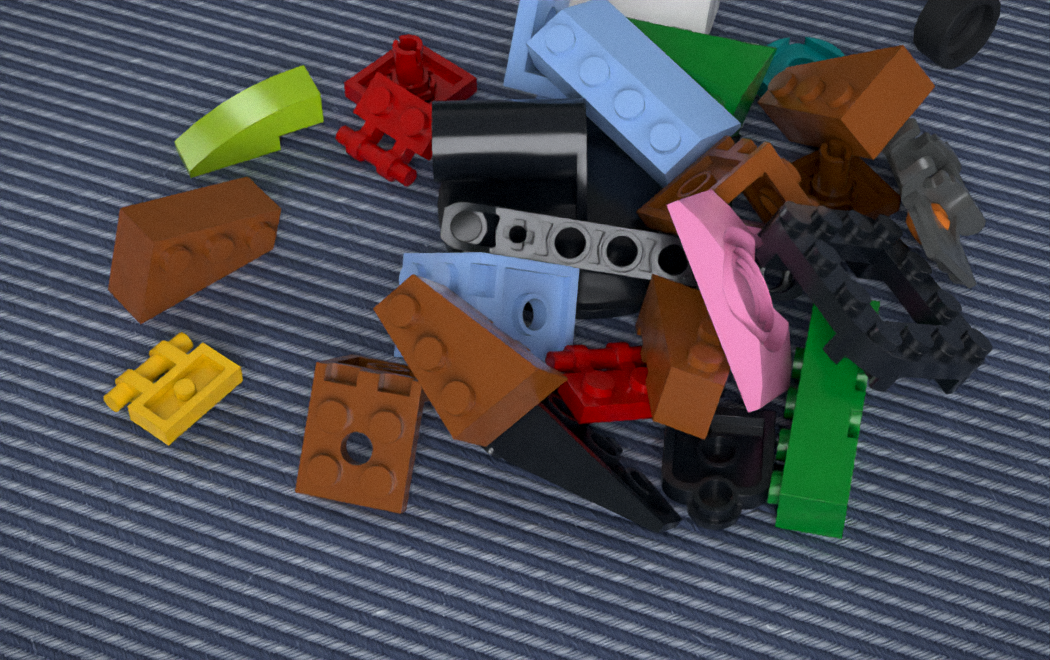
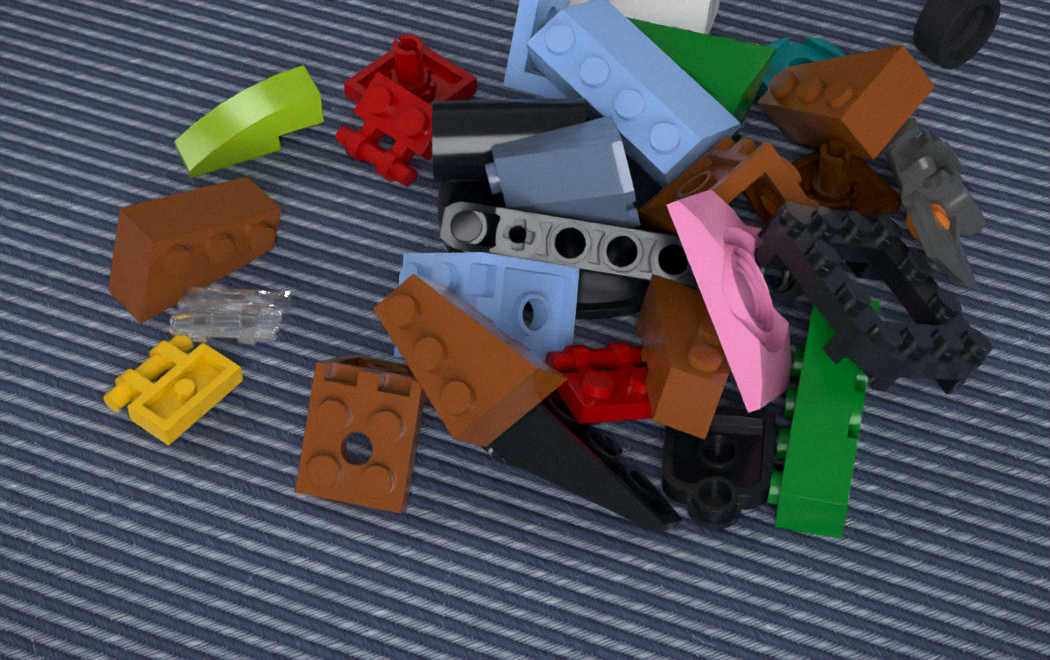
none -> clear plate [170,287,291,345]
none -> sand blue slope [485,115,640,228]

